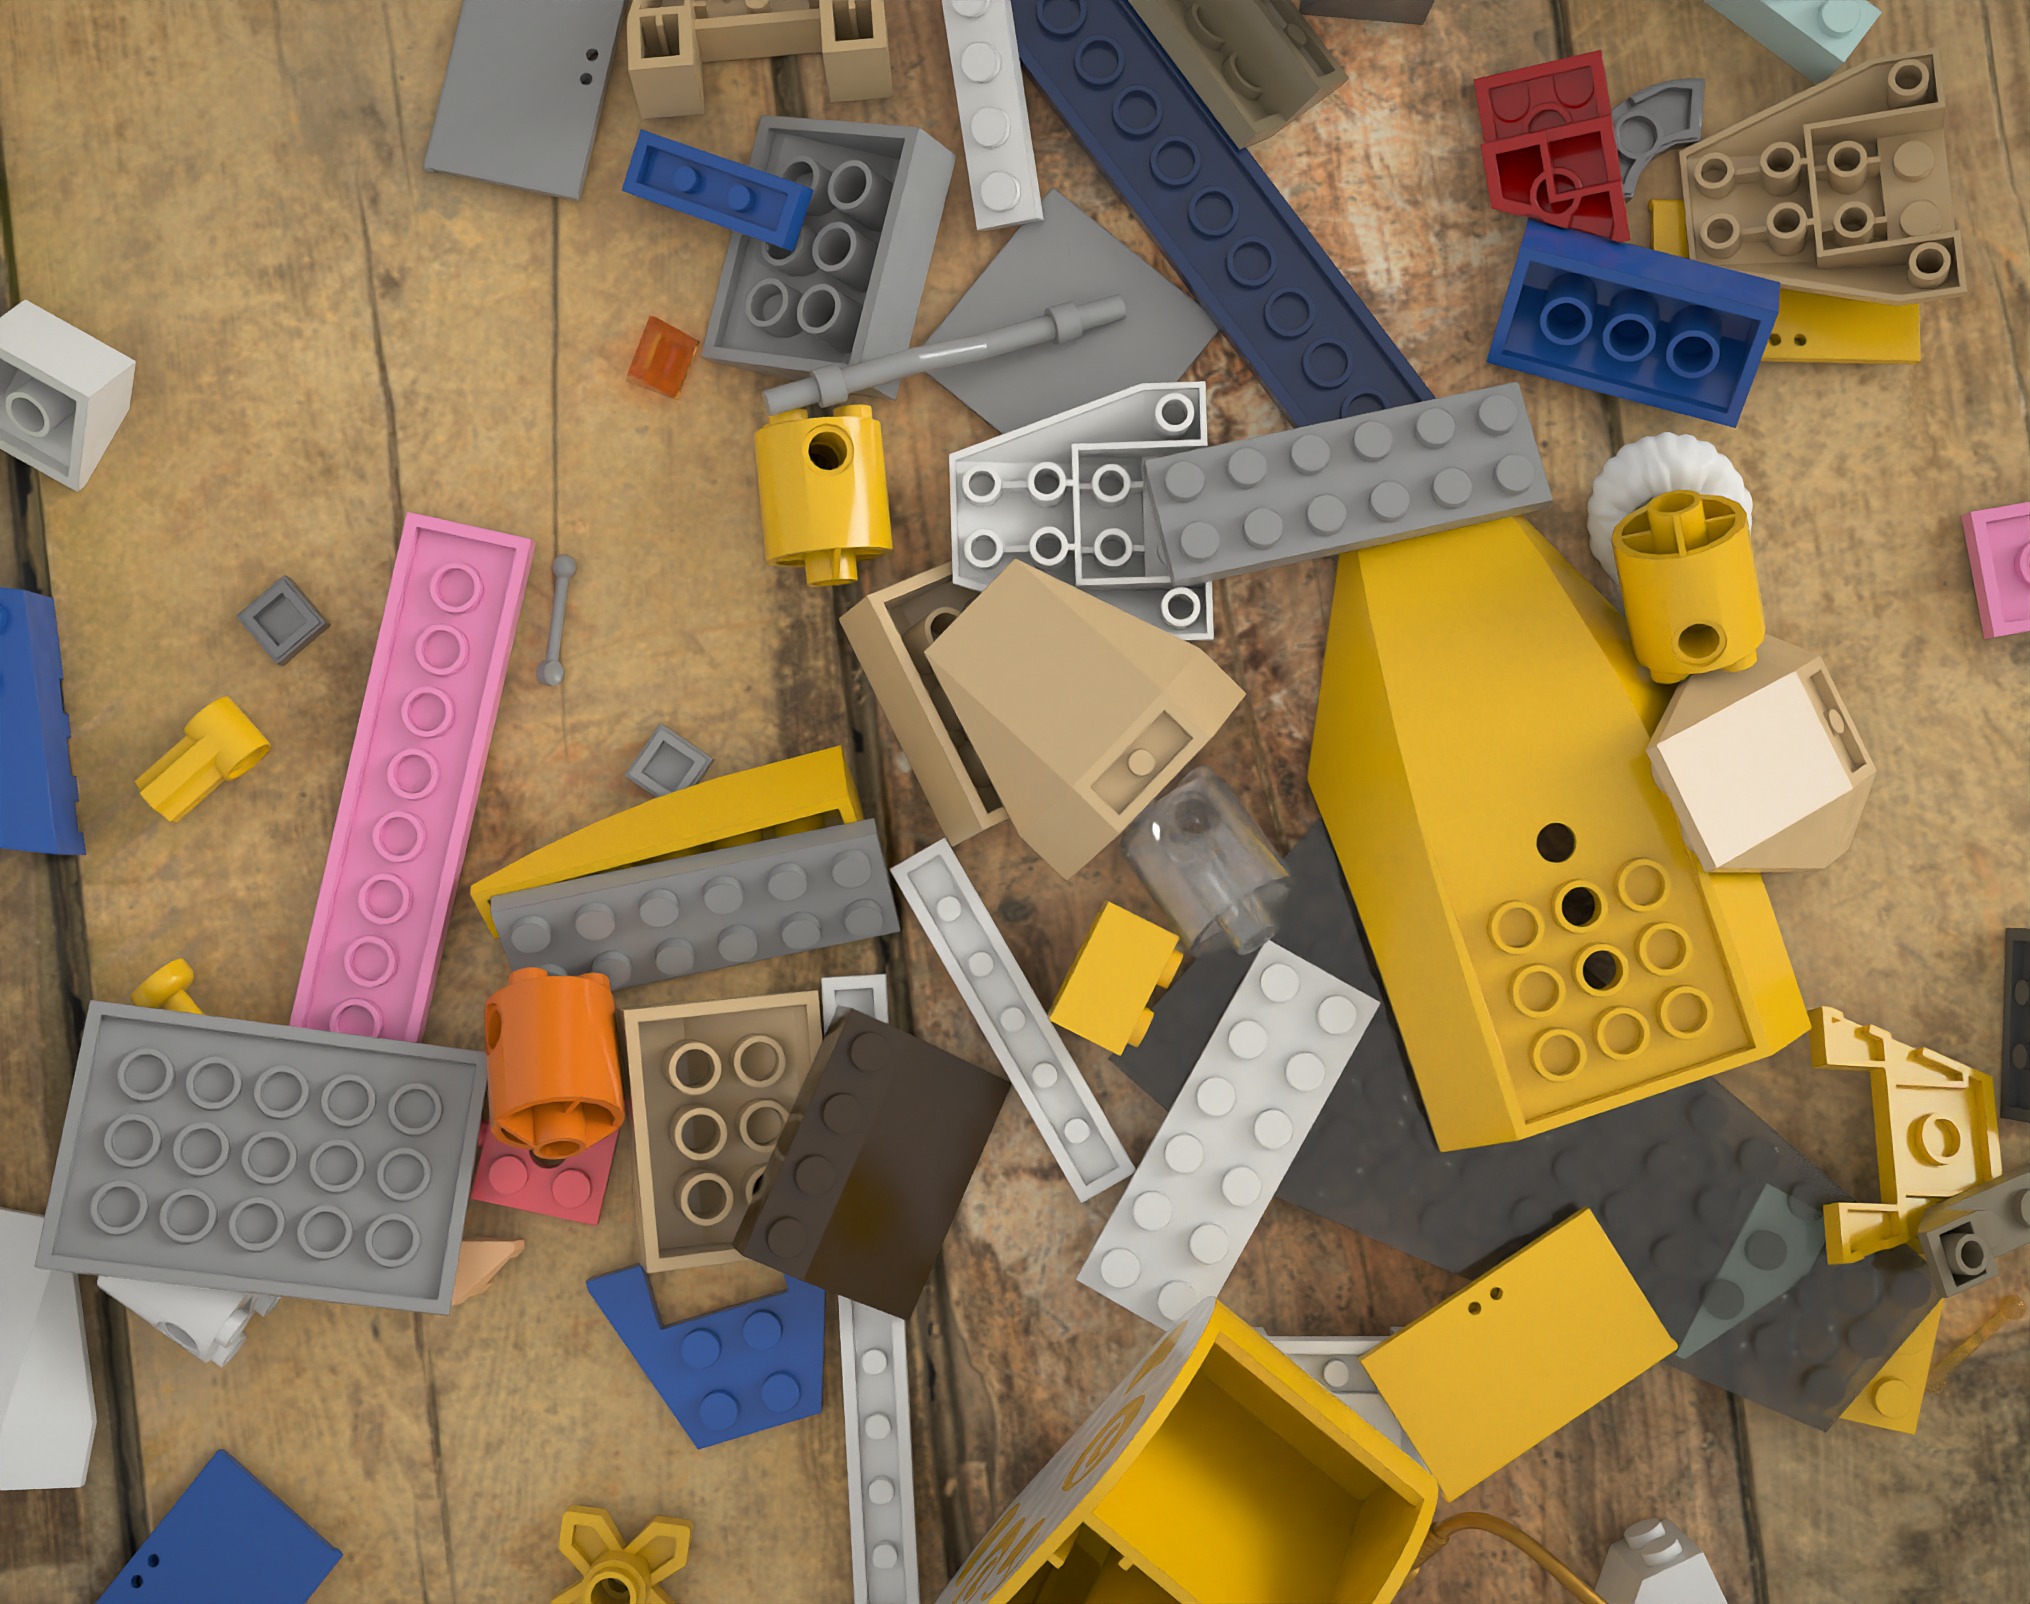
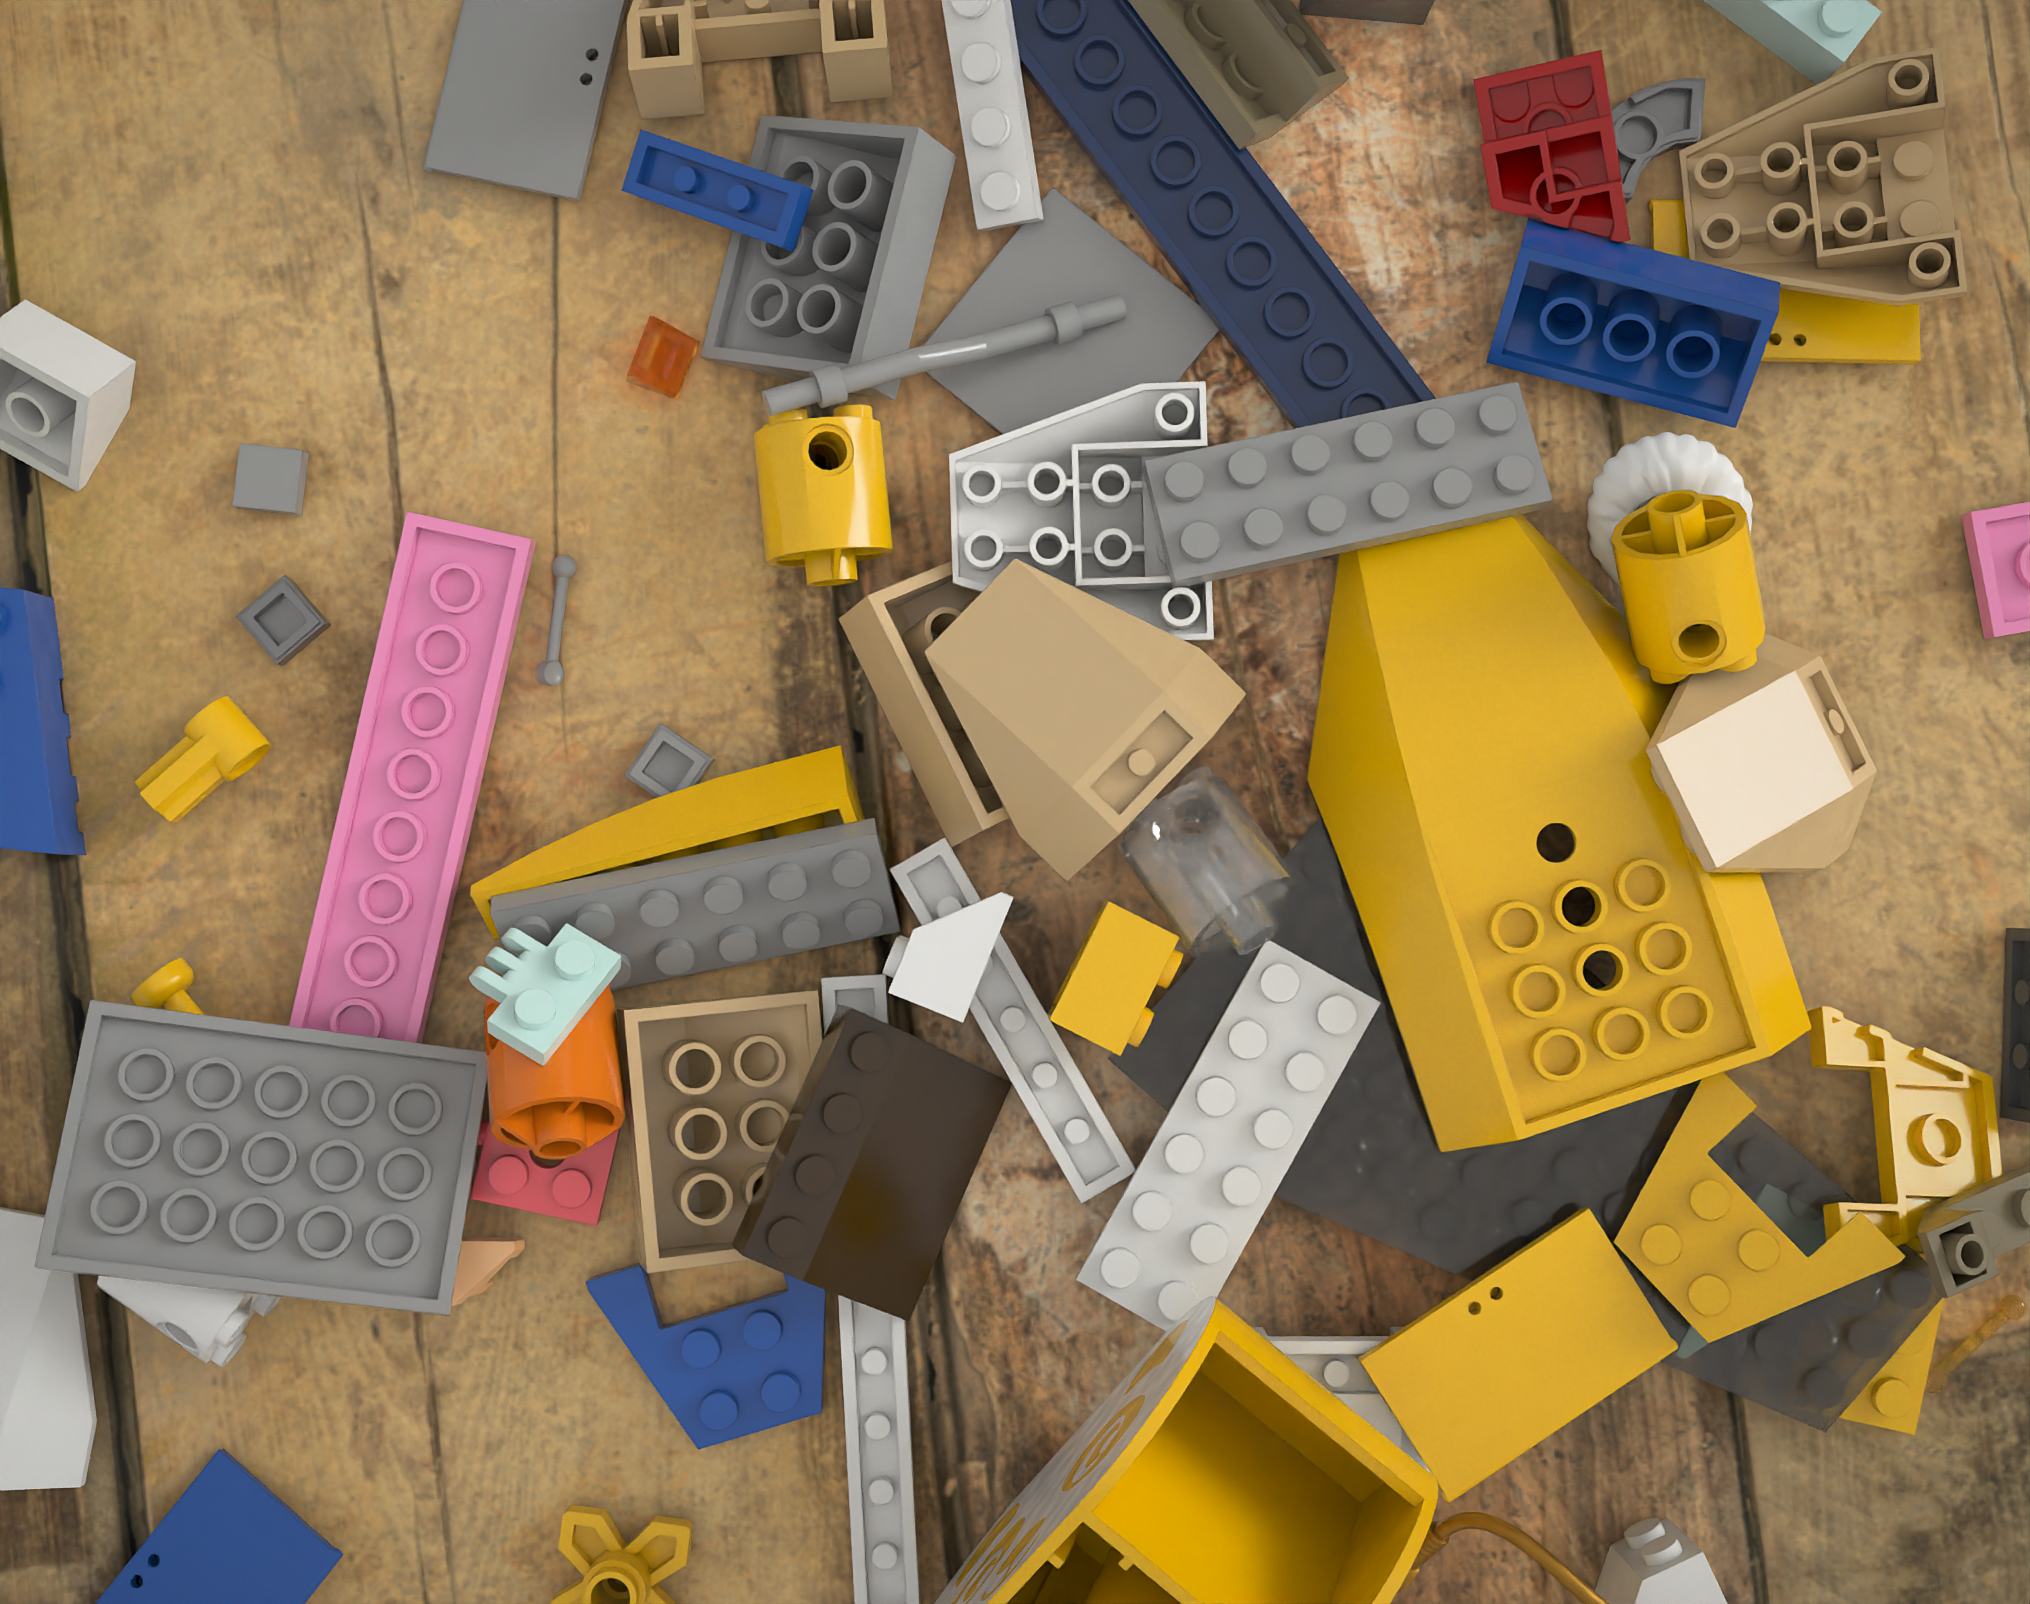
none -> light grey tile [232,443,309,516]
none -> light aqua hinge [469,923,621,1067]
none -> white slope [882,892,1014,1023]
none -> yellow wing [1614,1072,1906,1343]

